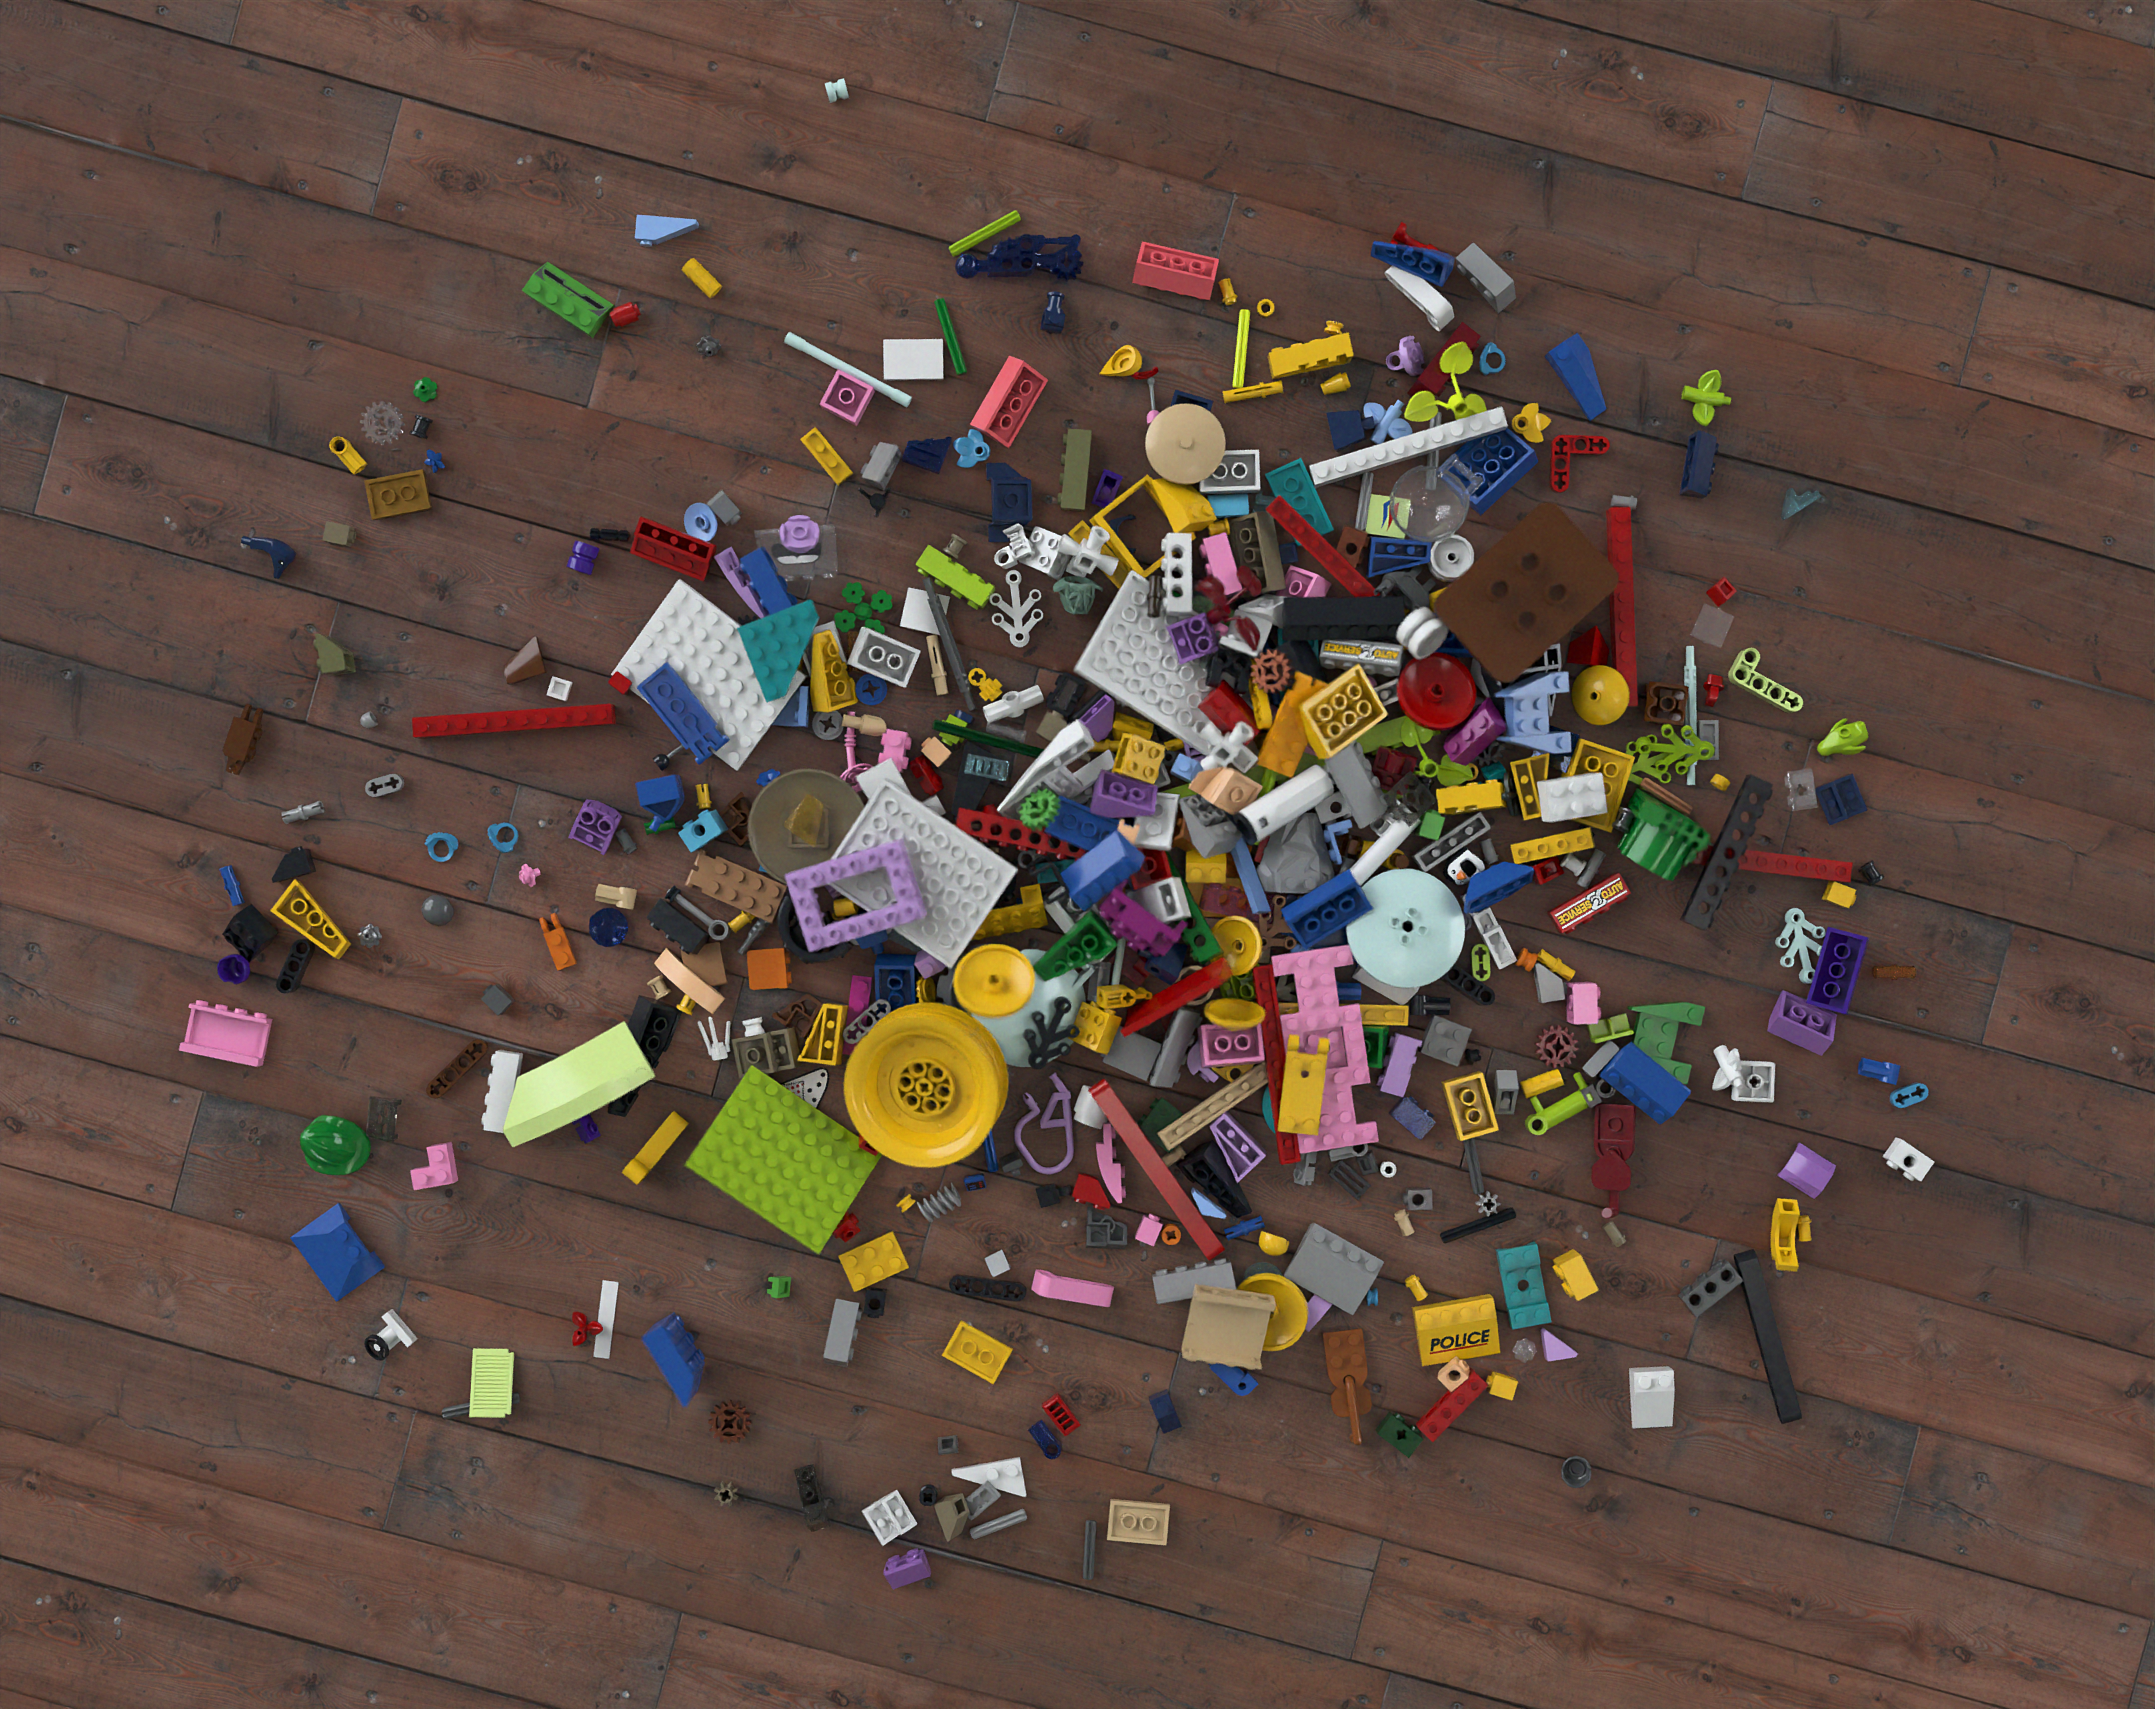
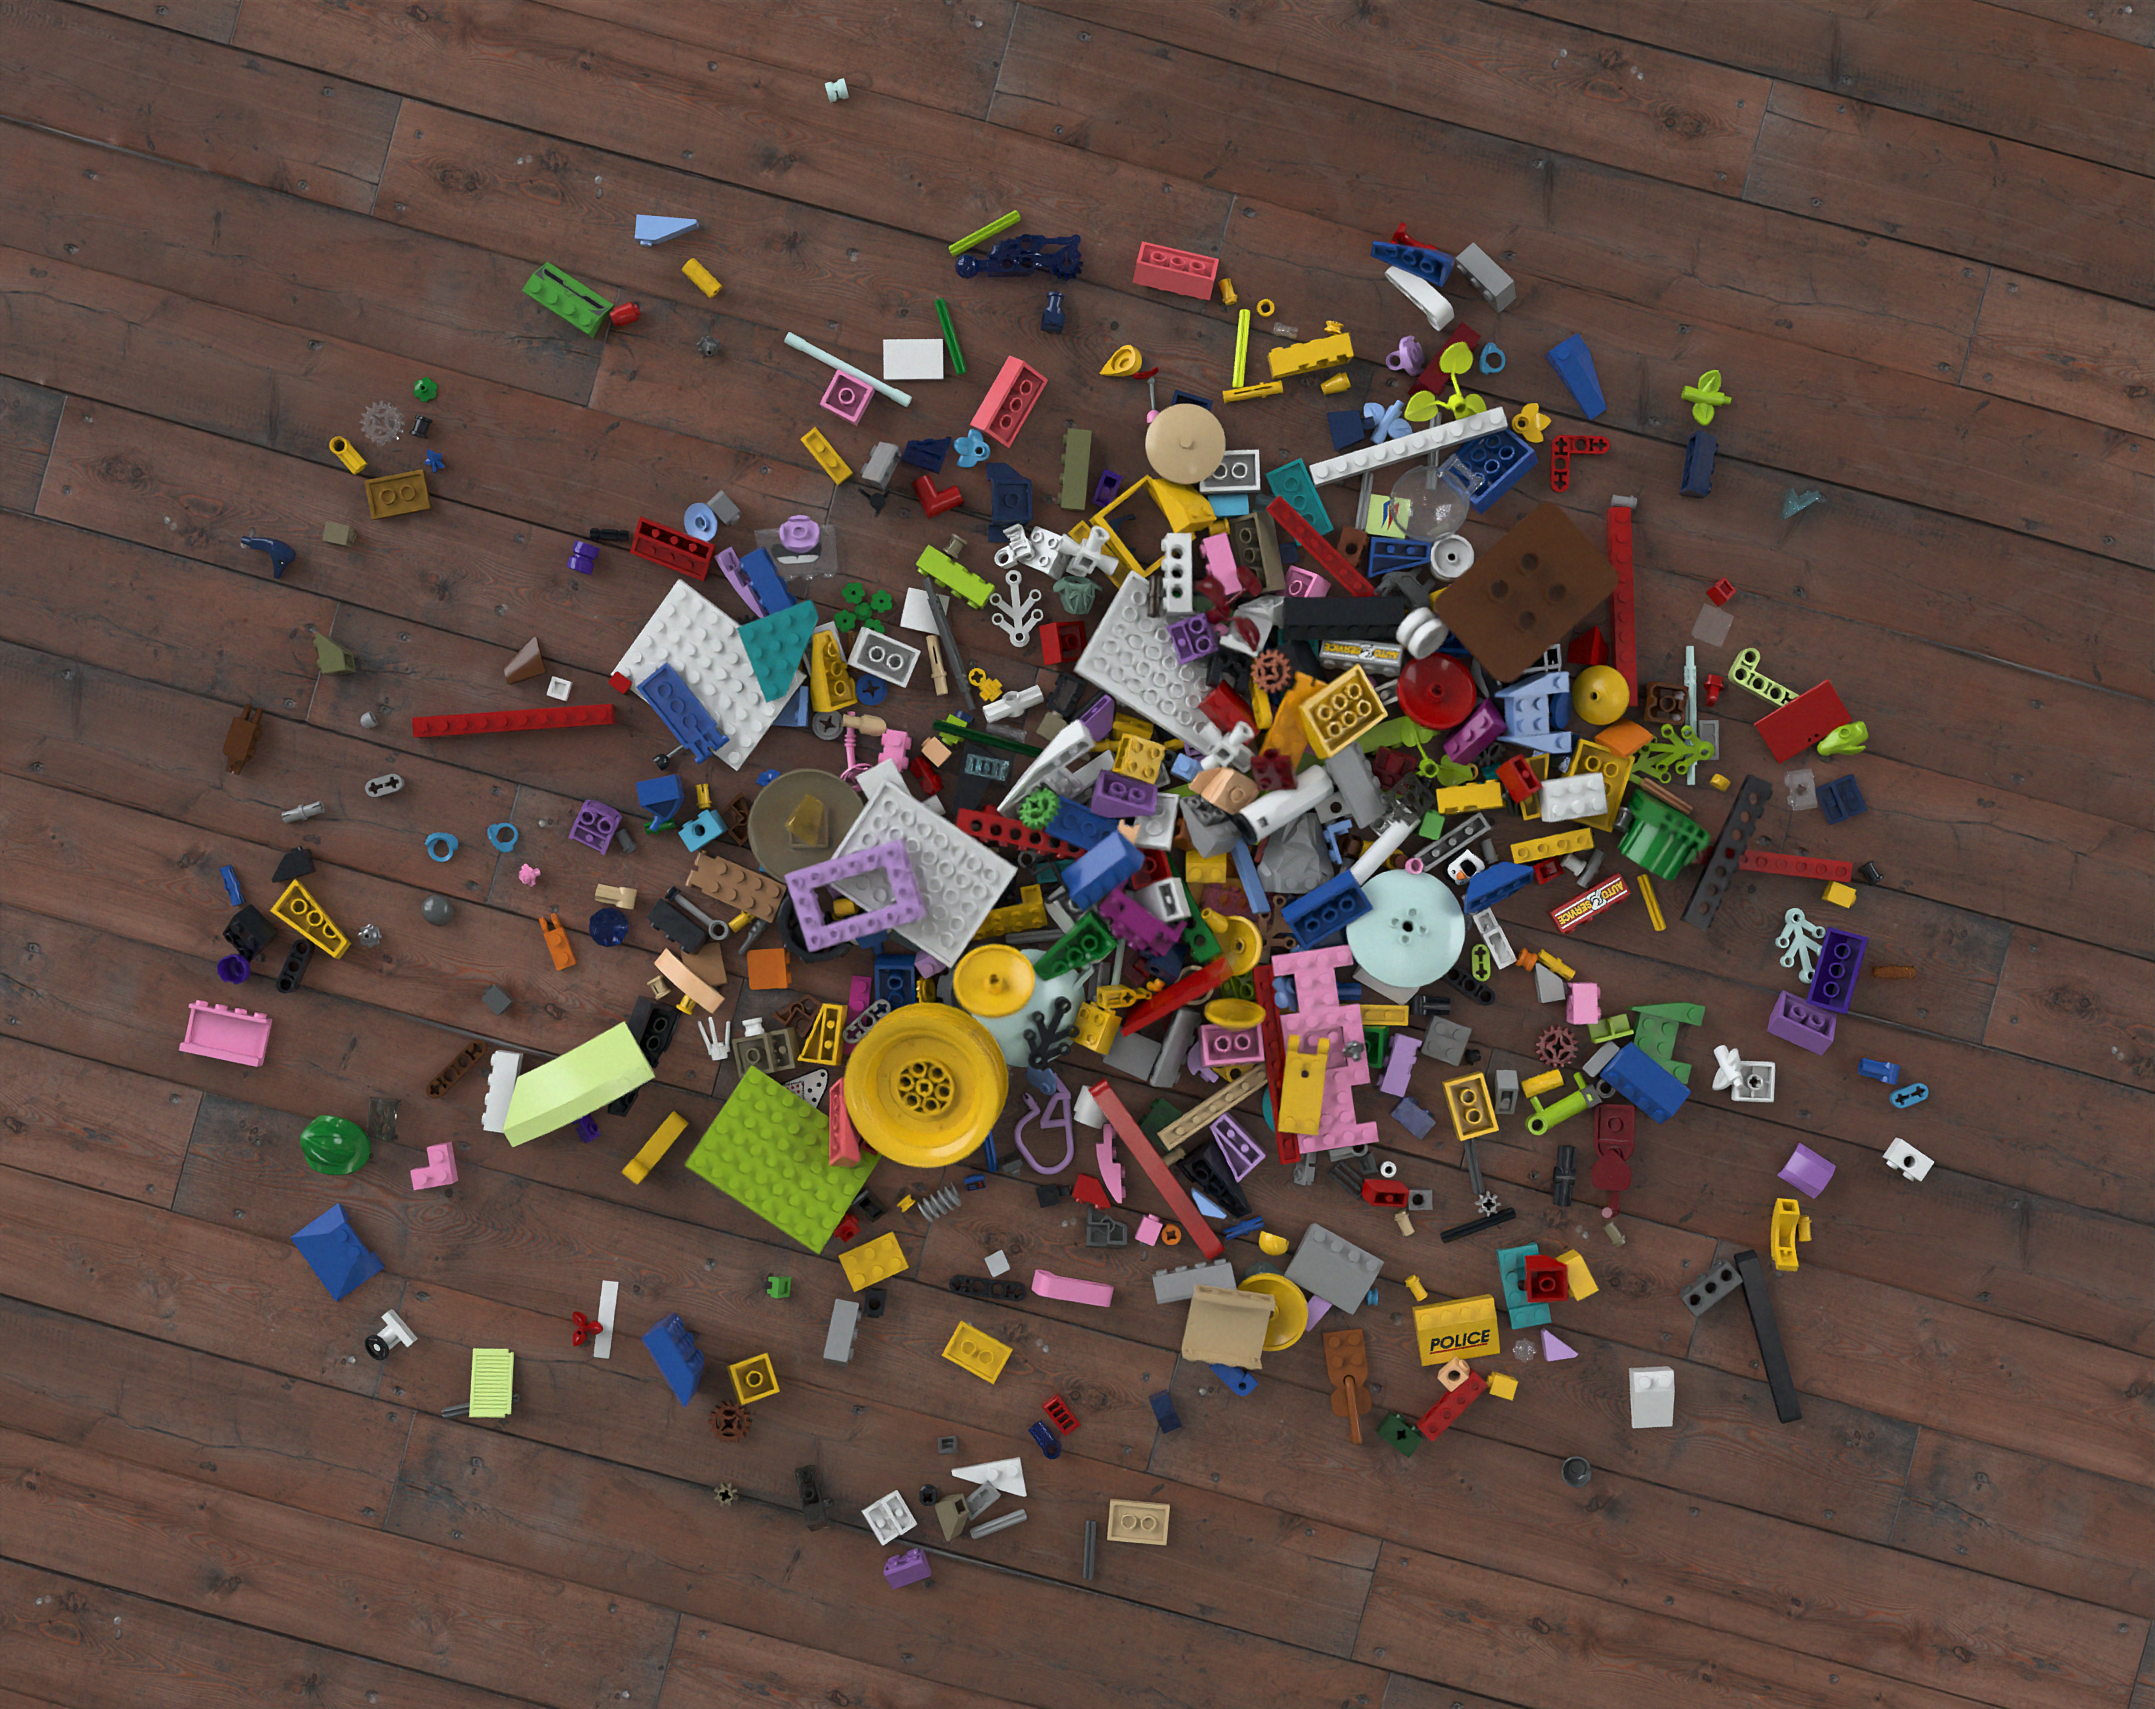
none -> yellow brick [726,1353,780,1405]
none -> coral slope [829,1078,861,1167]
none -> black slope [851,1187,888,1223]
none -> red brick [912,475,964,520]
none -> light grey axle [1005,929,1064,945]
none -> medium blue plate [1024,1065,1057,1095]
none -> red slope [1039,621,1087,666]
none -> light orange arm [1147,978,1165,992]
none -> yellow cone [1201,908,1228,934]
none -> dark red plate [1250,748,1298,791]
none -> clear pin [1272,321,1298,340]
none -> medium blue plate [1273,976,1298,1012]
none -> flat silver plant [1342,1040,1365,1062]
none -> red brick [1361,1179,1410,1208]
none -> bright pink hinge [1405,858,1423,874]
none -> red brick [1495,753,1543,804]
none -> red slope [1525,1255,1568,1303]
none -> blue tile [1549,691,1573,729]
none -> black piece [1553,1145,1576,1207]
none -> orange slope [1594,718,1654,759]
none -> yellow axle [1637,874,1666,931]
none -> red container [1754,679,1852,764]

